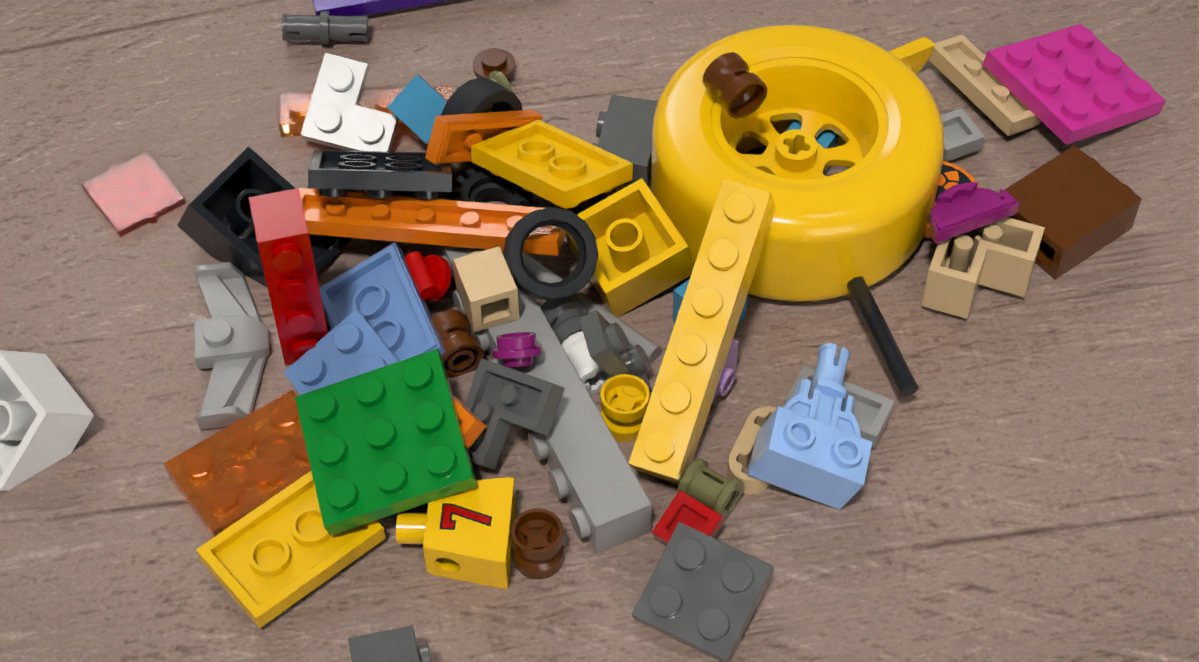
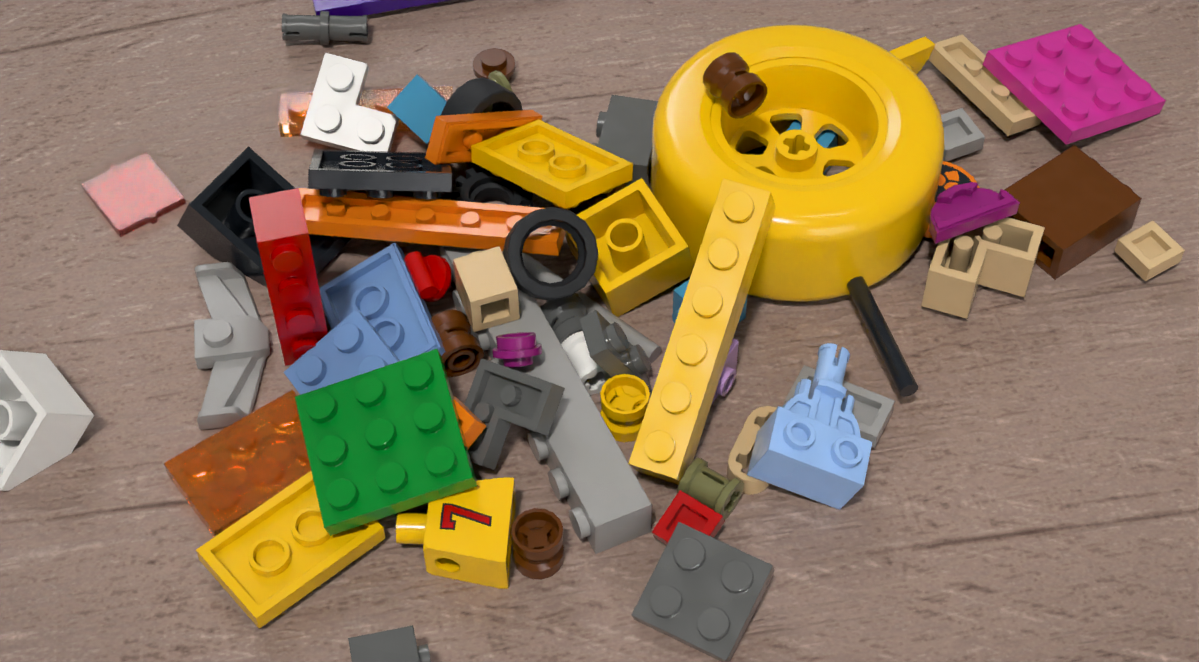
none -> tan plate [1114,221,1185,281]

